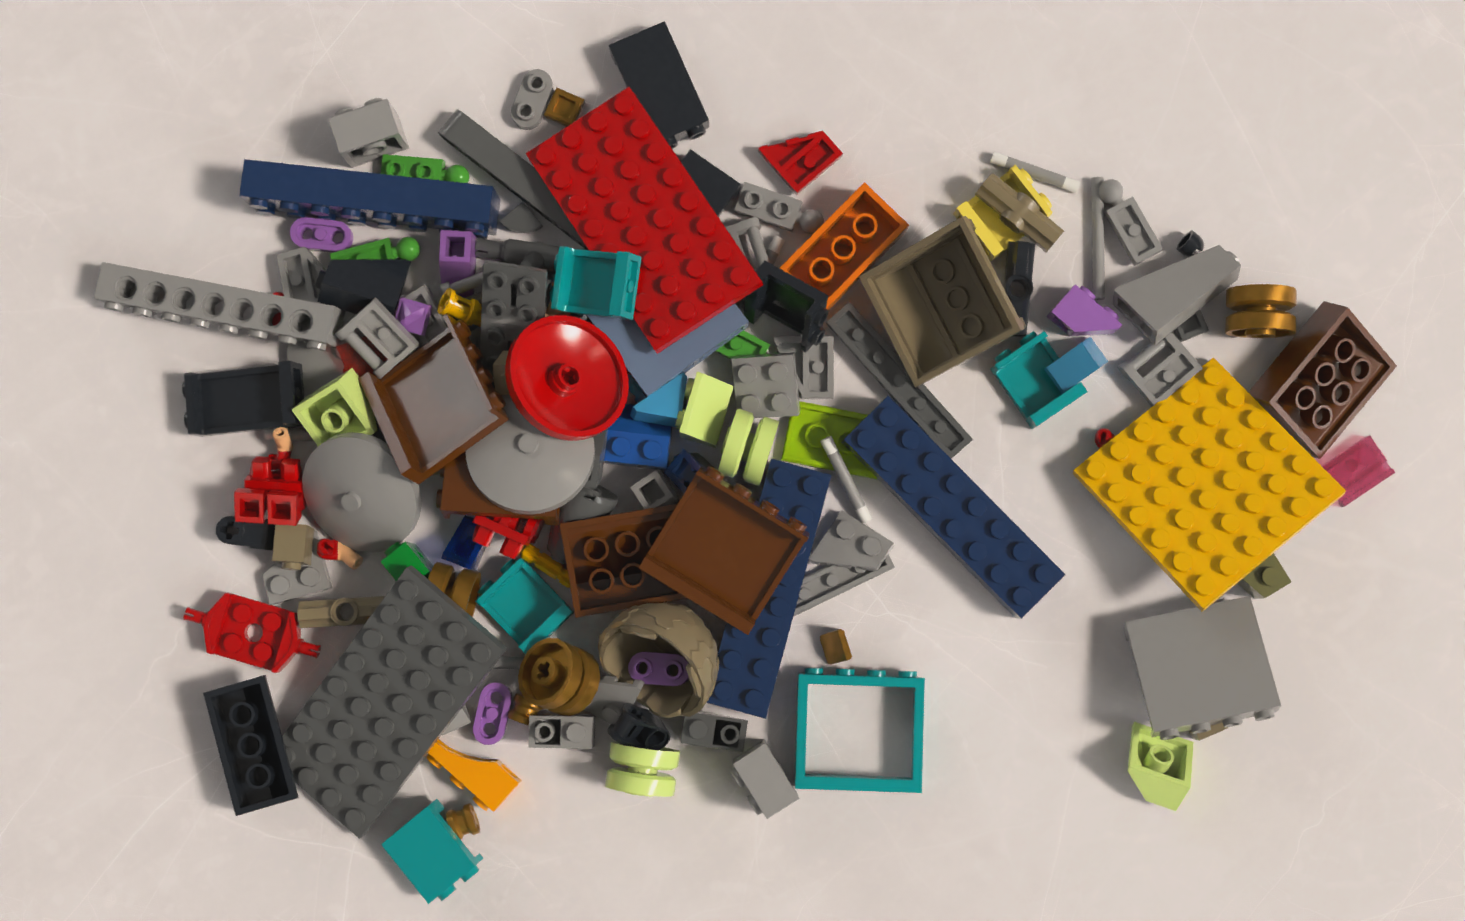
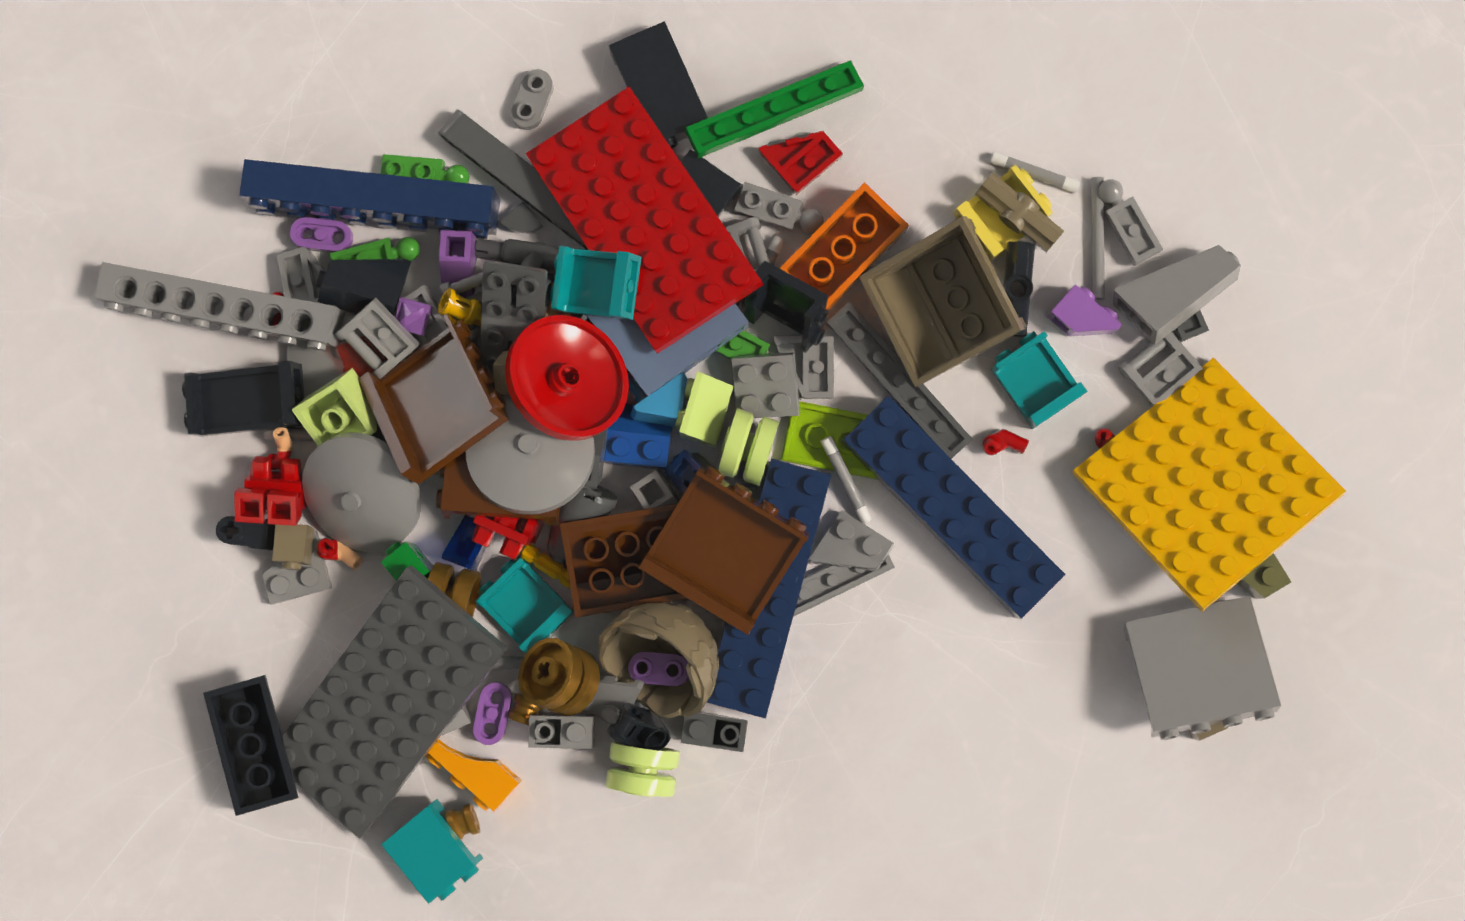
red plate [183,593,321,673] -> none
dark tan piece [297,596,385,628] -> none
light grey brick [328,98,409,168] -> none
pearl gold tile [544,87,585,127] -> none
light grey brick [731,740,800,819] -> none
teal window [794,668,925,793] -> none
pearl gold slope [820,629,852,665] -> none
dark azure slope [1044,337,1108,394] -> none
yellowish green slope [1127,722,1194,811] -> none
black hinge [1176,230,1204,257] -> none
pearl gold wheel [1225,284,1297,338] -> none
reddish brown slope [1248,301,1397,459] -> none
clear pink plate [1322,435,1395,507] -> none
none -> green plate [685,60,864,159]
none -> red arm [982,429,1029,455]

